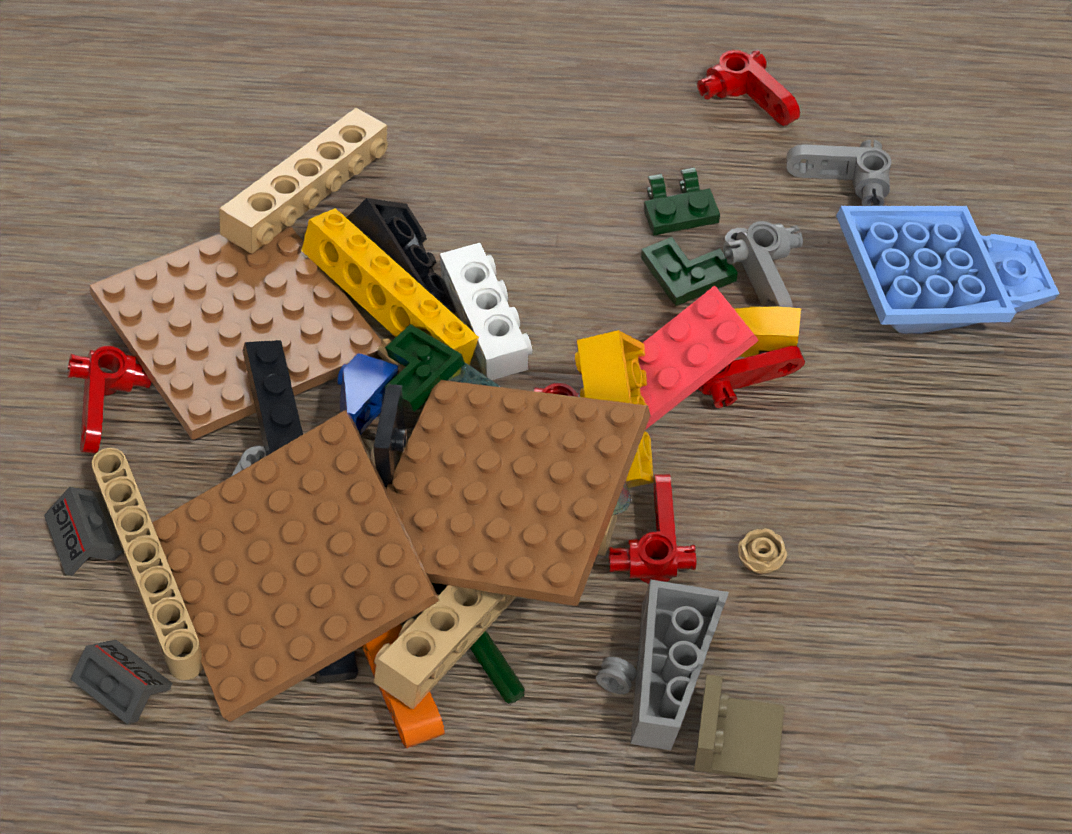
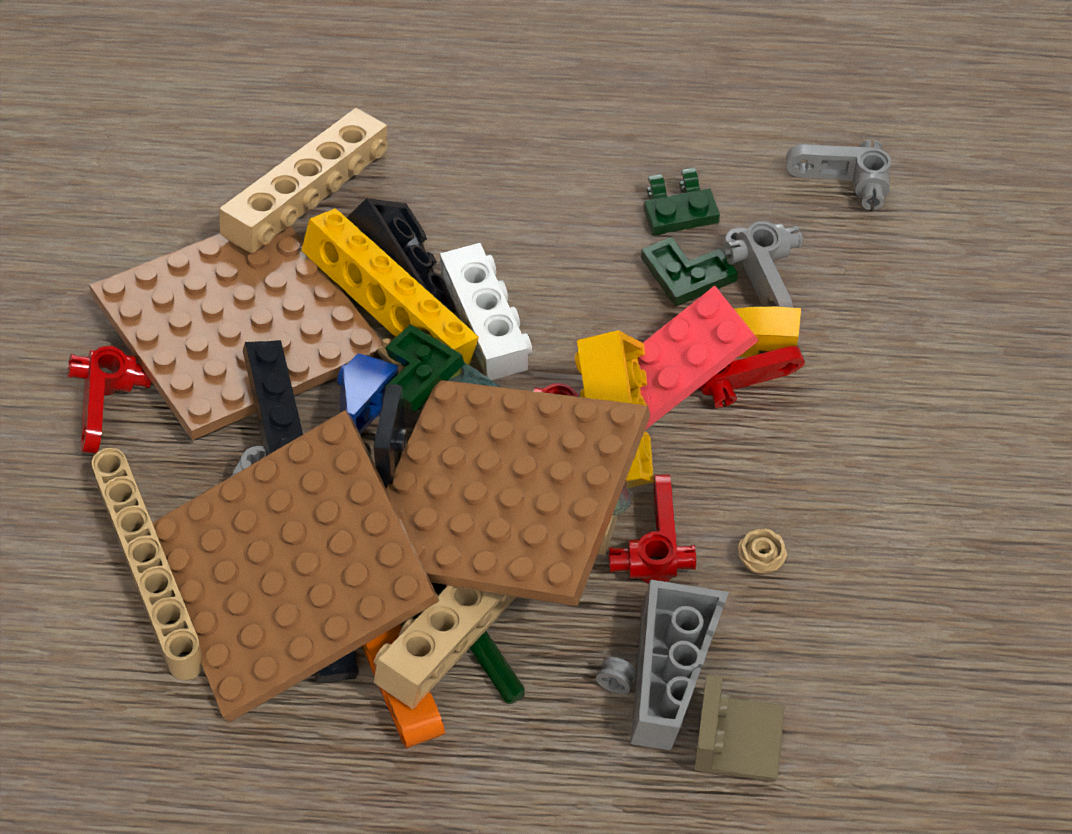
dark grey panel [44,487,123,576] -> none
dark grey panel [70,640,173,724] -> none
red piece [697,50,800,126] -> none
light blue wedge [836,206,1060,334] -> none

